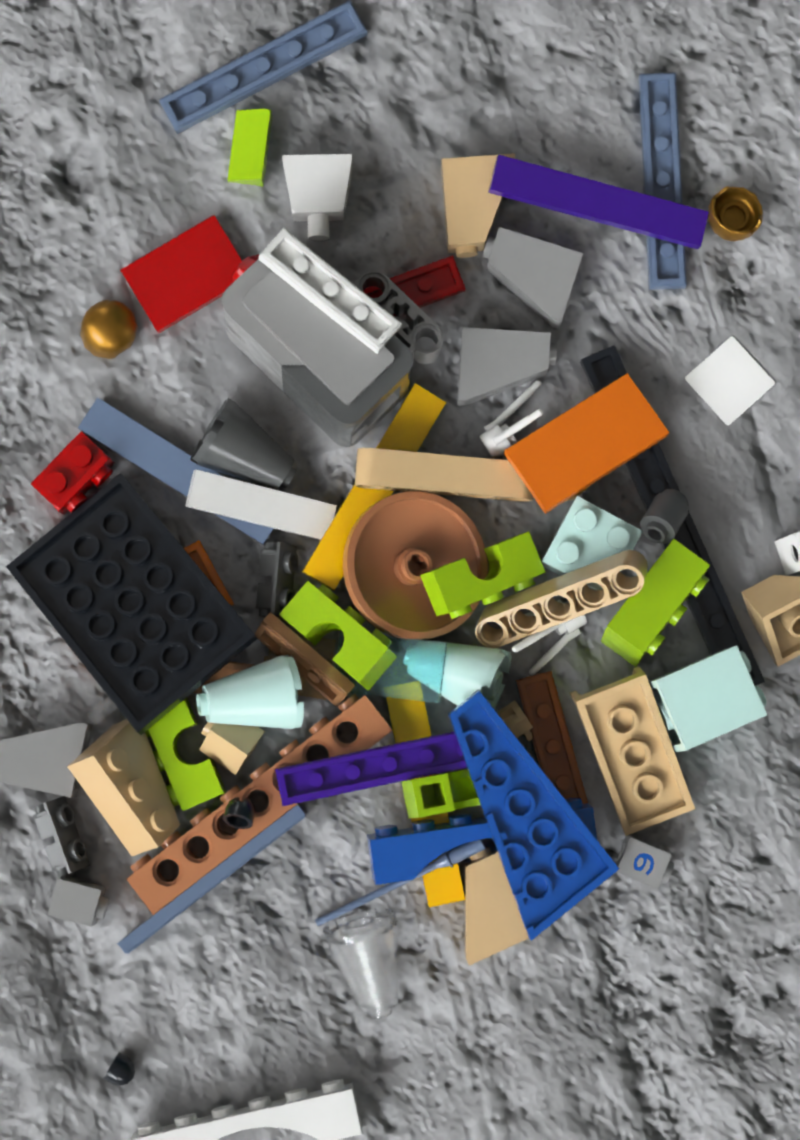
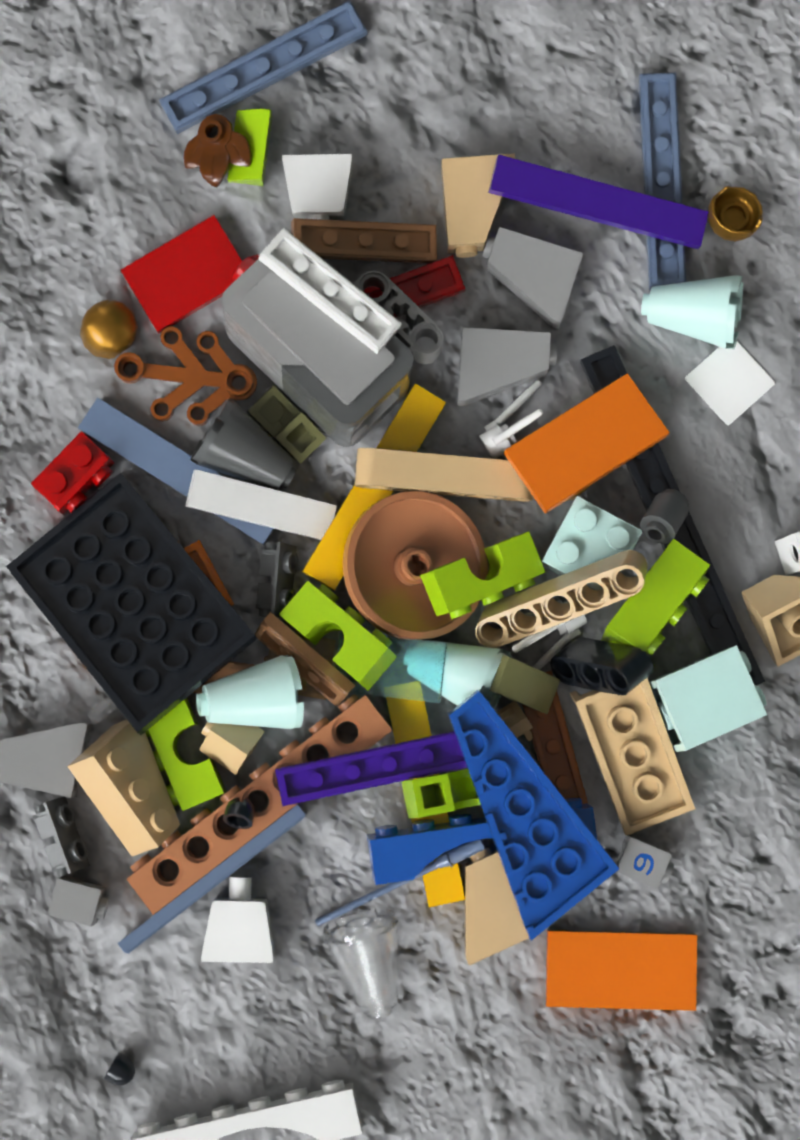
none -> dark orange plant [114,326,257,426]
none -> reddish brown plate [184,114,252,187]
none -> white torso [201,876,275,963]
none -> olive slope [247,385,327,464]
none -> medium nougat tile [291,218,437,263]
none -> olive slope [490,655,560,715]
none -> orange tile [545,930,697,1011]
none -> black beam [550,637,654,696]
none -> light aqua cone [641,275,743,350]

